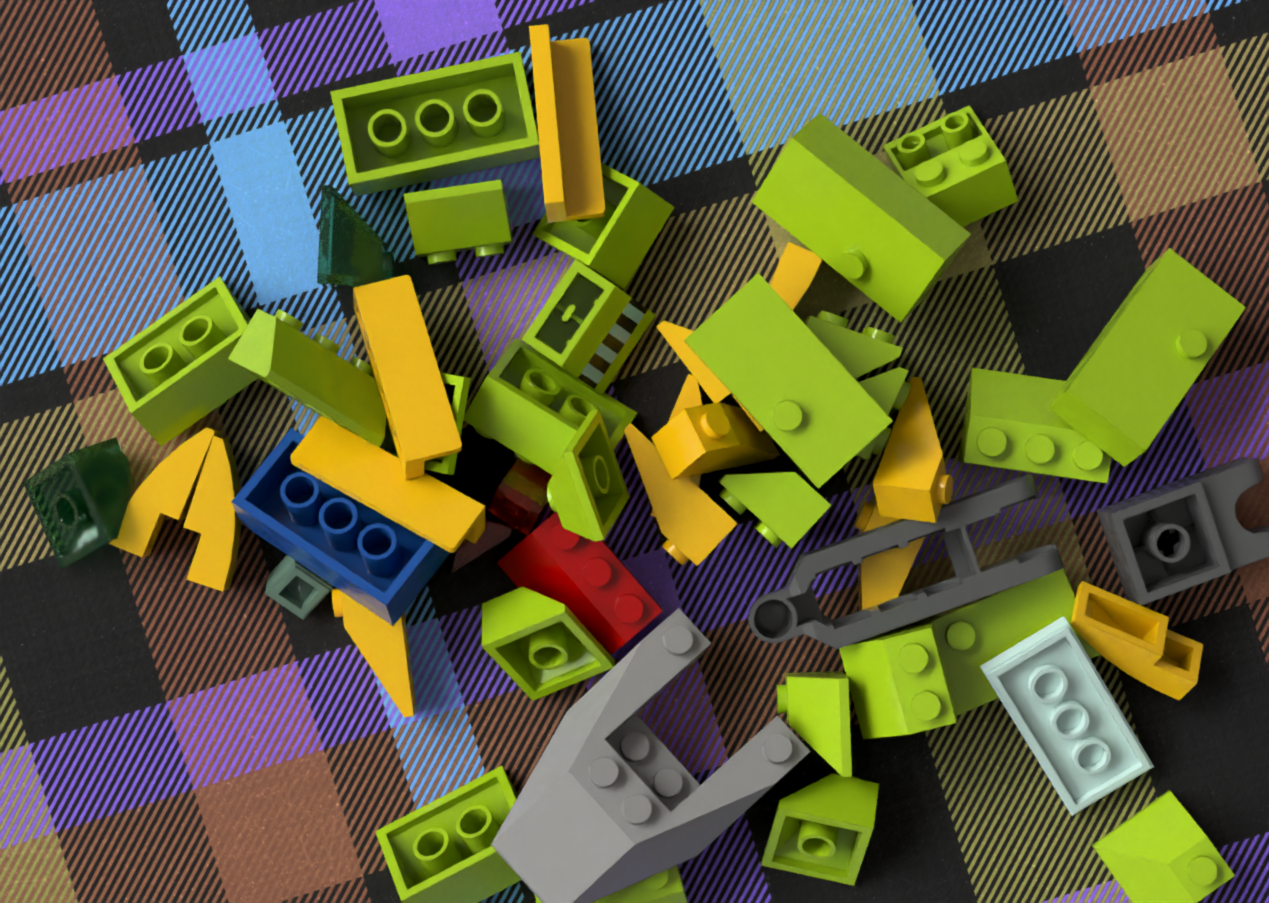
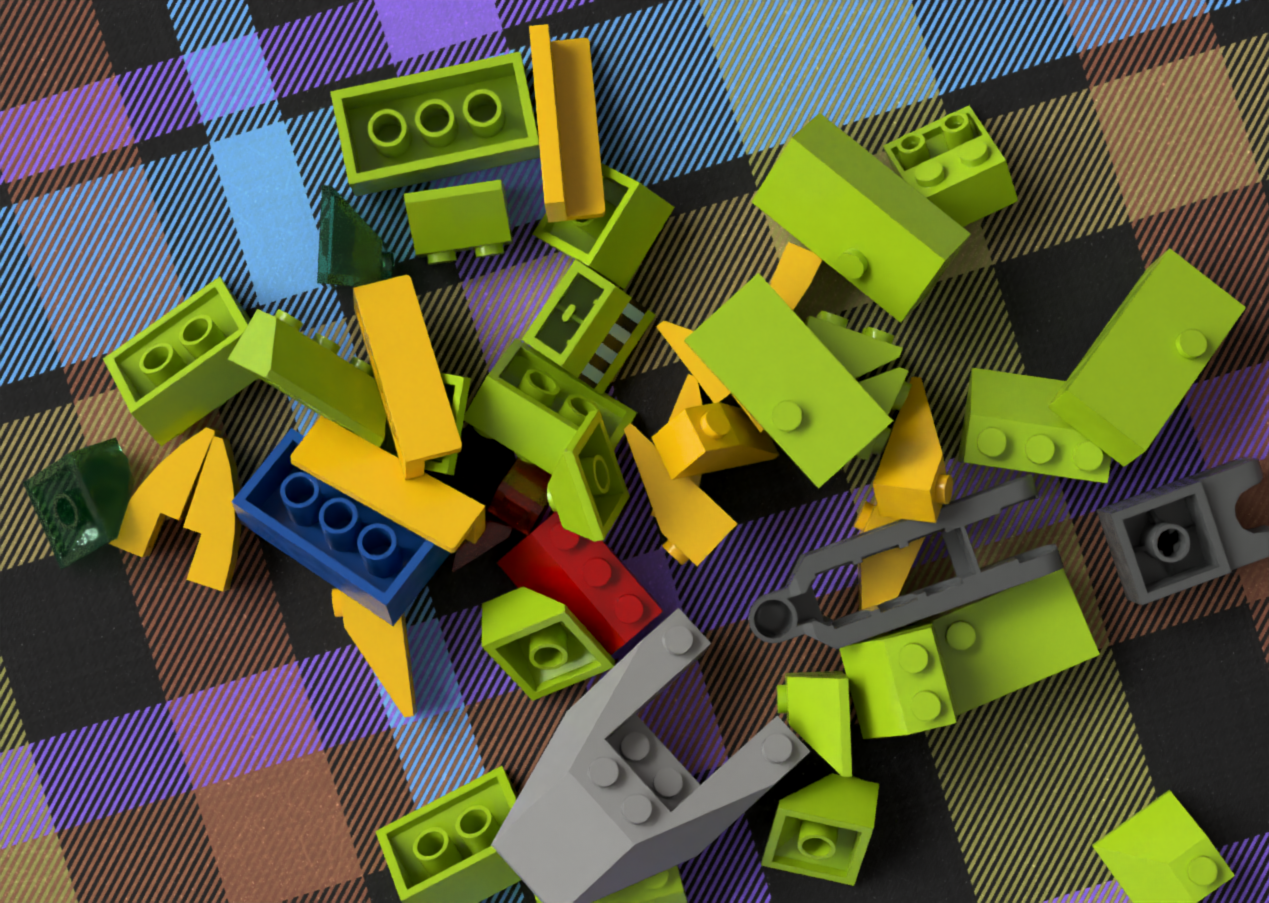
sand green slope [265,555,333,620] -> none
lime slope [717,471,831,549] -> none
light aqua tile [980,616,1154,816] -> none
yellow slope [1070,581,1203,701] -> none

